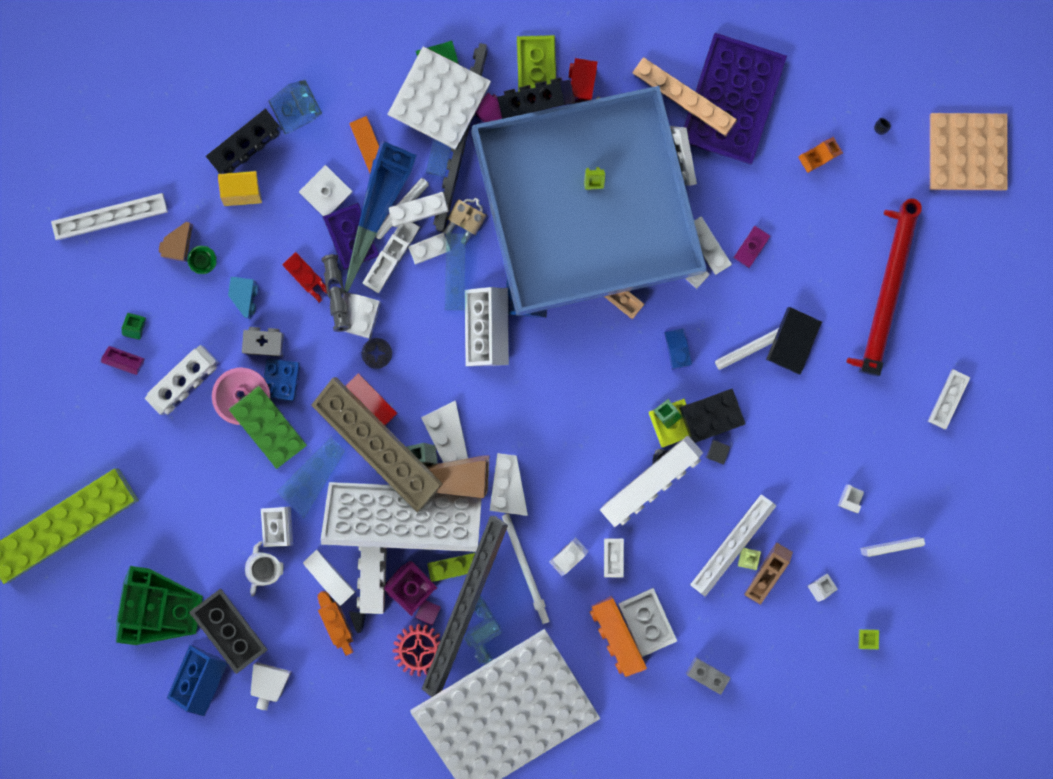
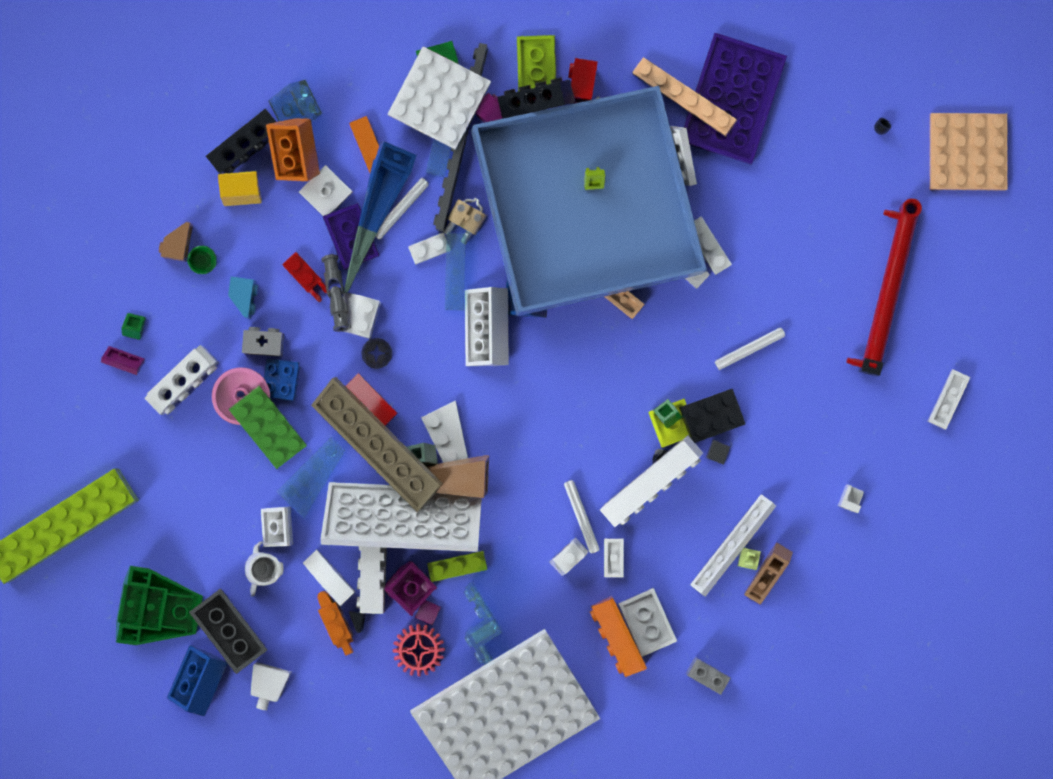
white plate [51,193,168,241] -> none
white slope [362,222,421,293] -> none
white plate [389,192,449,227] -> none
dark grey plate [422,516,508,697] -> none
white wedge [490,453,528,516] -> none
white bar [502,513,550,624] -> none
blue slope [664,329,692,370] -> none
magenta plate [733,226,770,268] -> none
black tile [766,307,822,375] -> none
orange slope [798,137,843,173] -> none
white slope [808,573,838,602] -> none
lime tile [858,629,879,650] -> none
white tile [860,537,925,557] -> none
none -> orange slope [266,118,320,181]
none -> white axle [564,480,599,553]

